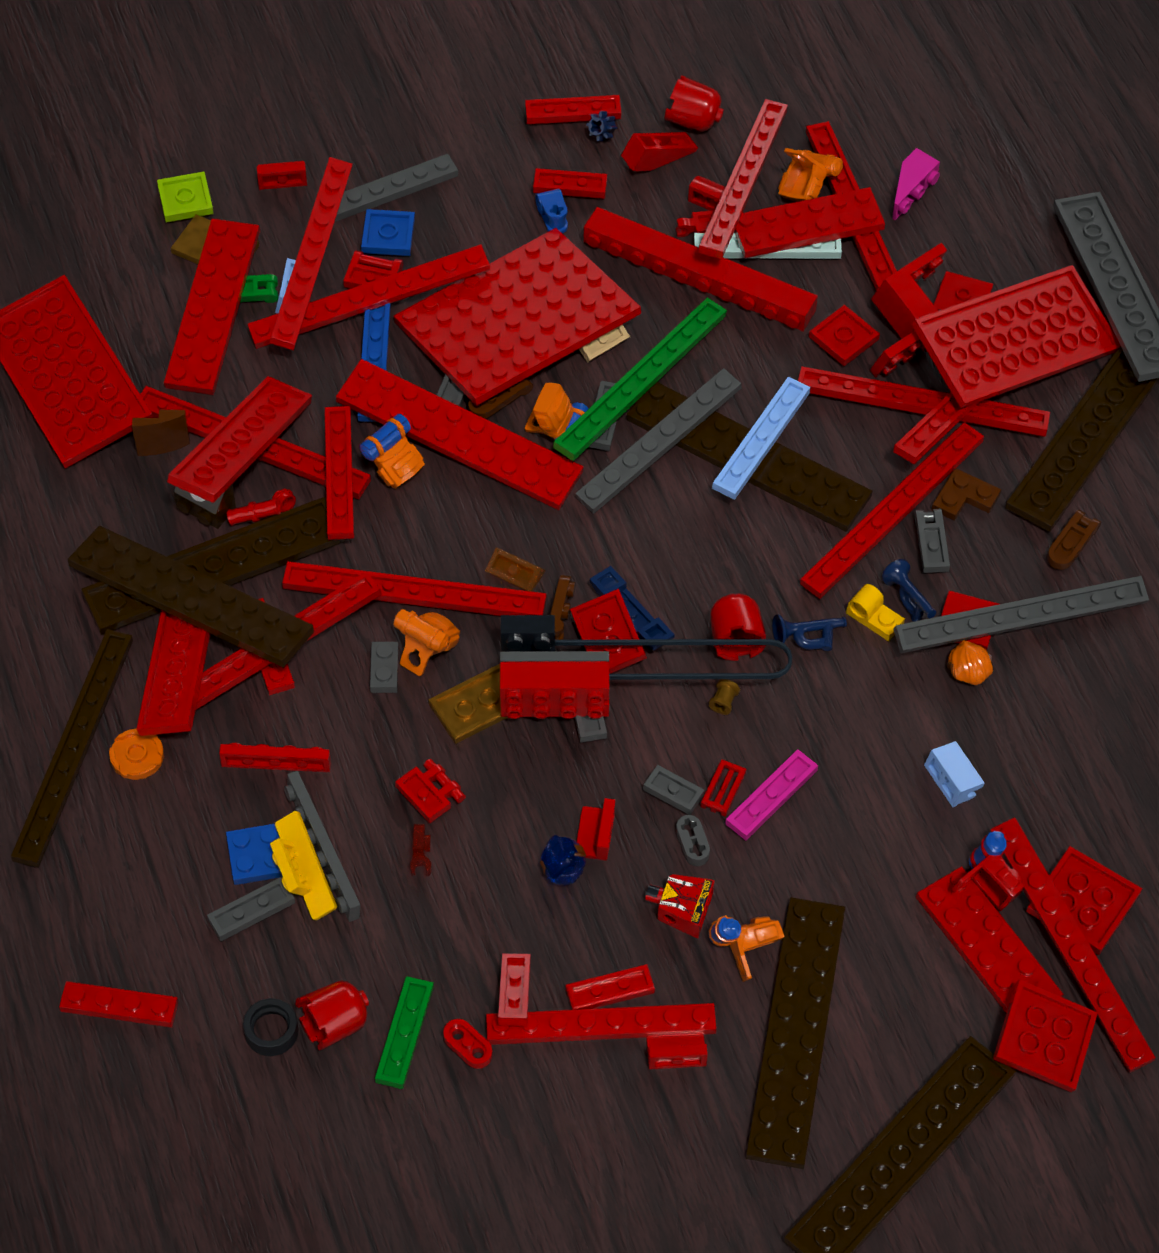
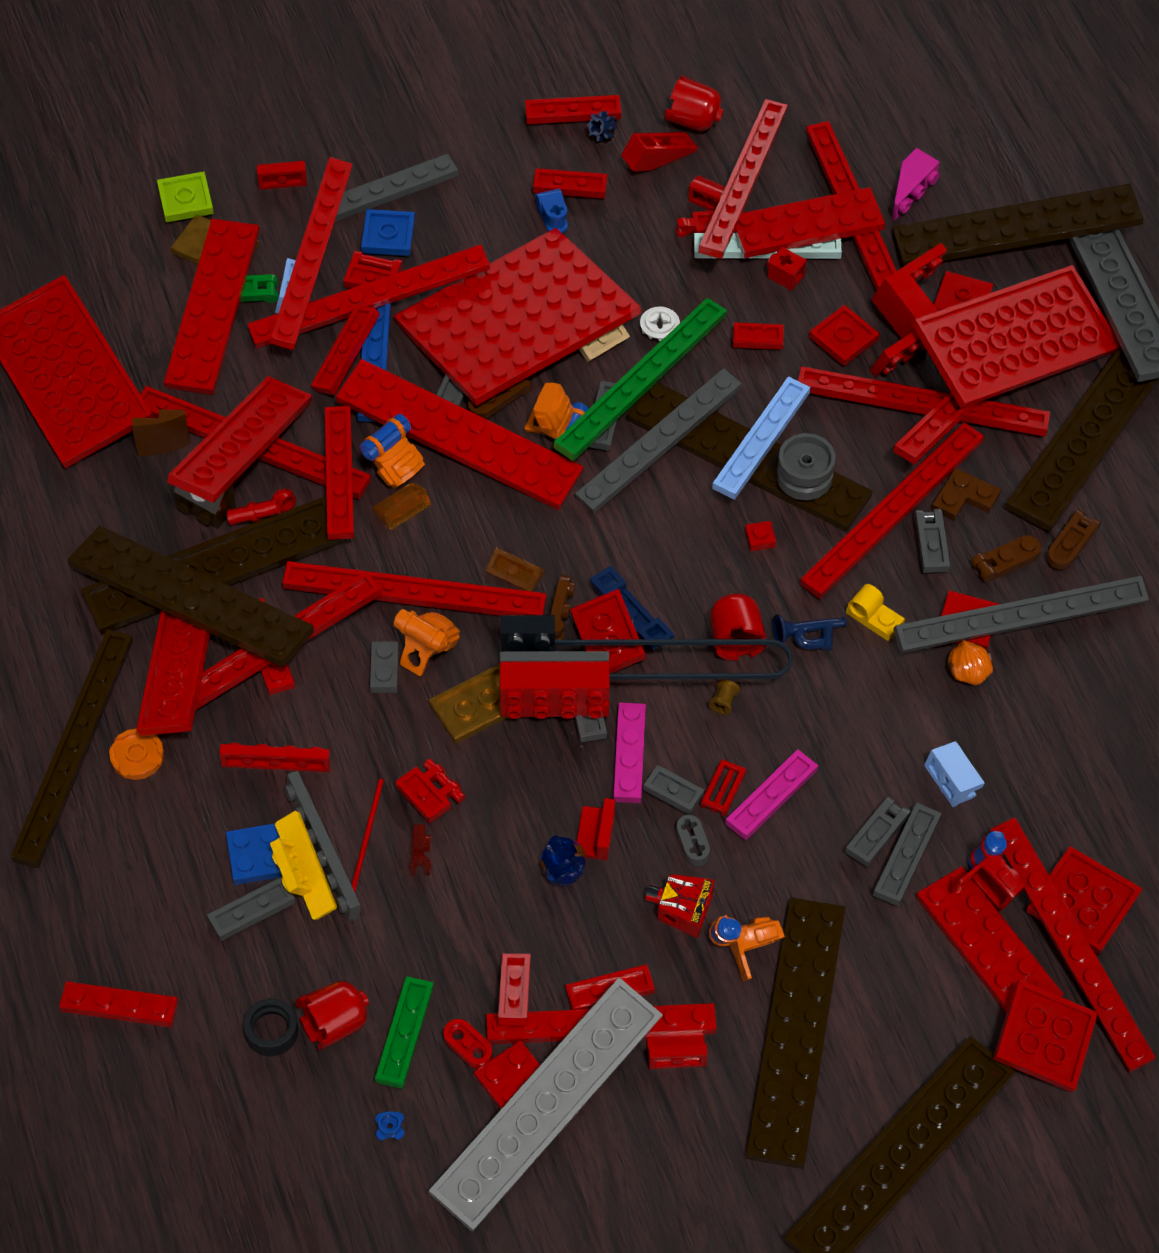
red brick [584,207,818,332] -> none
orange piece [778,148,843,202] -> none
dark blue piece [882,559,937,622] -> none
none -> red plate [310,305,380,395]
none -> red piece [351,779,384,892]
none -> clear orange slope [372,482,431,530]
none -> blue plate [375,1111,405,1141]
none -> light grey plate [428,978,663,1232]
none -> red plate [474,1040,540,1110]
none -> dark pink plate [614,703,646,803]
none -> white gear [640,307,680,341]
none -> red plate [733,322,784,350]
none -> red plate [745,521,776,552]
none -> red brick [767,247,807,291]
none -> dark grey wheel [777,433,836,500]
none -> dark grey plate [845,796,912,867]
none -> dark grey plate [873,803,942,907]
none -> dark brown plate [893,183,1143,267]
none -> reddish brown plate [970,535,1041,583]

